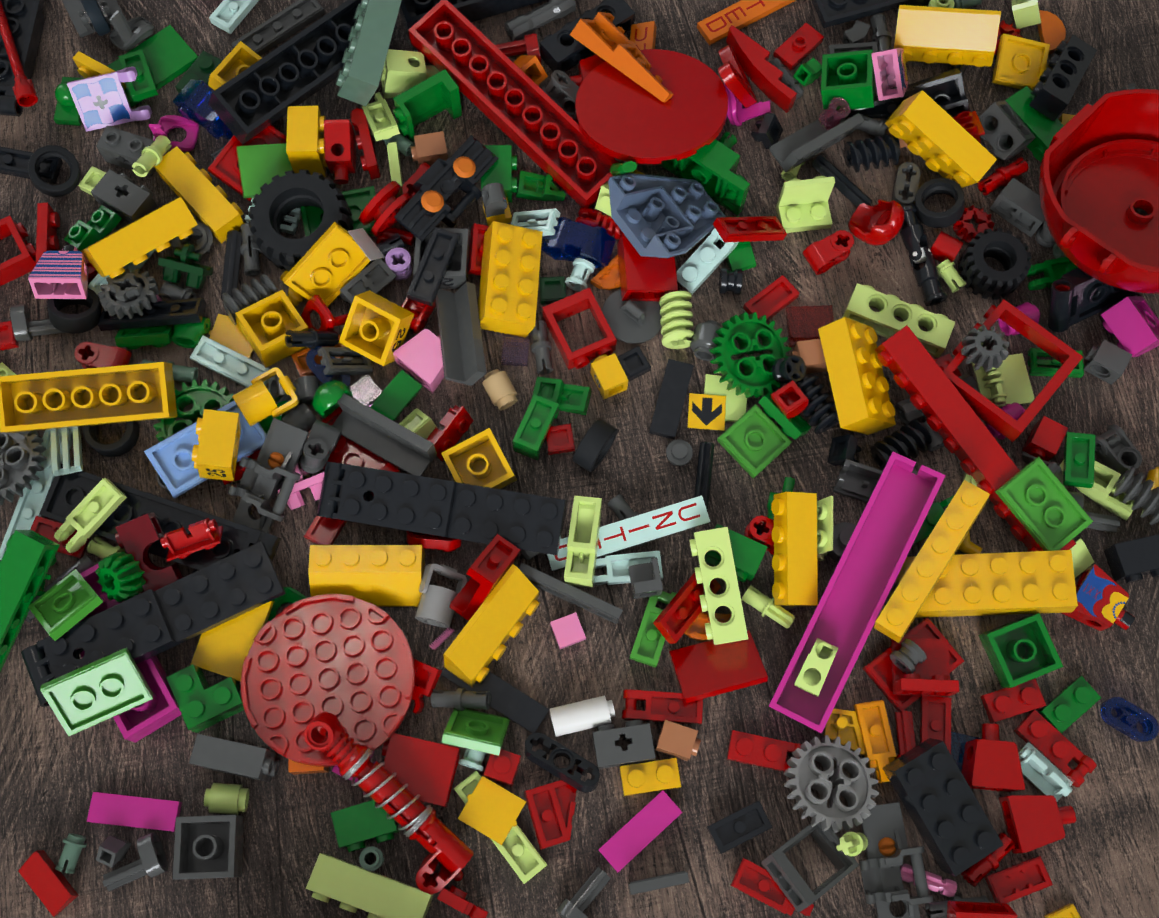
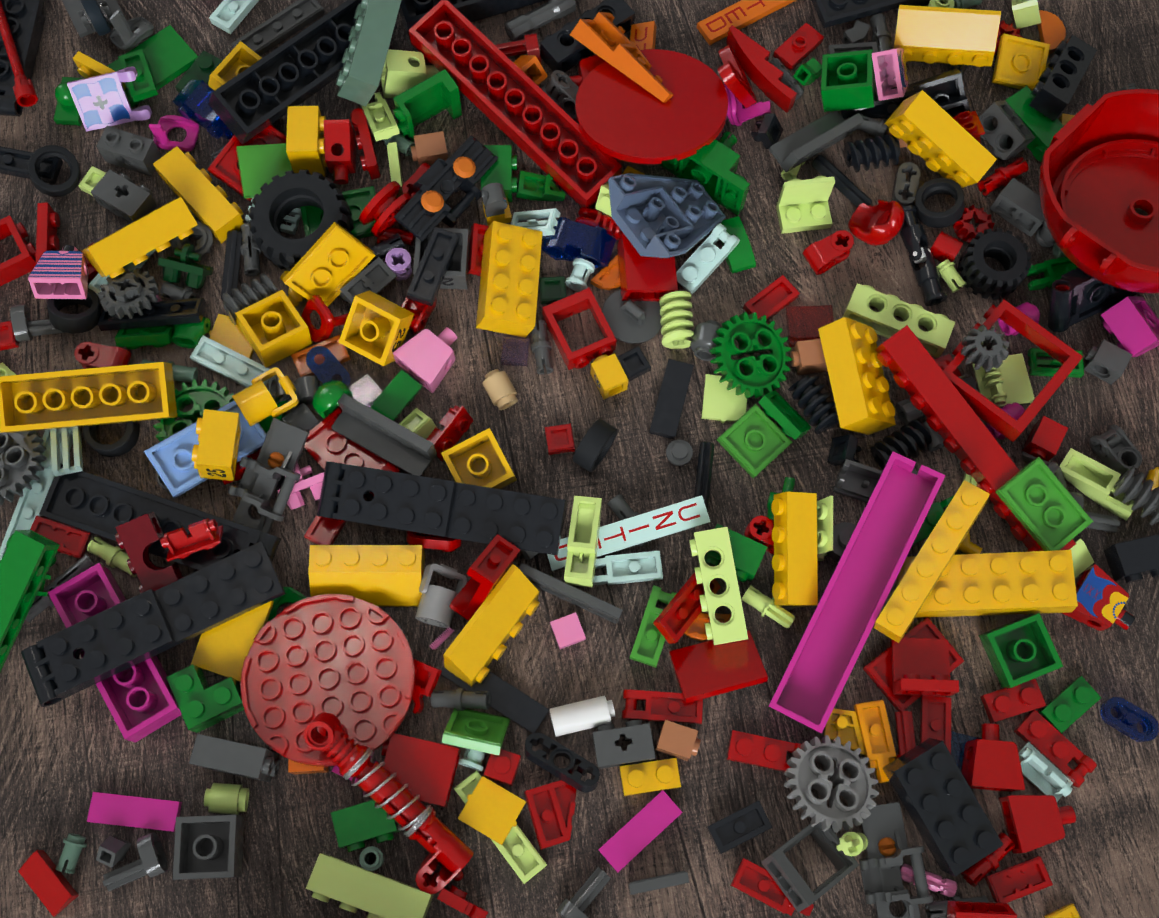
bright green tile [28,569,103,641] -> none
tile [40,647,153,737] -> none
yellowish green hinge [54,478,127,553] -> none
green slope [63,205,122,251] -> none
green gear [95,551,146,602] -> none
yellowish green pin [132,135,172,177] -> none
black axle [285,328,339,349] -> none
dark grey piece [300,419,342,474] -> none
dark grey tile [317,347,373,375] -> none
white sticker [348,228,385,261] -> none
dark grey panel [436,282,486,386] -> none
green panel [512,394,559,460] -> none
green slope [531,376,592,415] -> none
green piece [610,161,637,176] -> none
dark grey panel [628,557,663,599] -> none
yellow sticker [687,393,726,431] -> none
red tile [713,216,787,242] -> none
black wheel [719,268,743,295] -> none
red brick [771,380,809,419] -> none
black wheel [772,355,806,384] -> none
yellowish green leg [794,638,838,697] -> none
clear pink bush [818,98,850,130] -> none
dark grey wheel [889,639,927,674] -> none
green plate [1063,432,1095,488] -> none

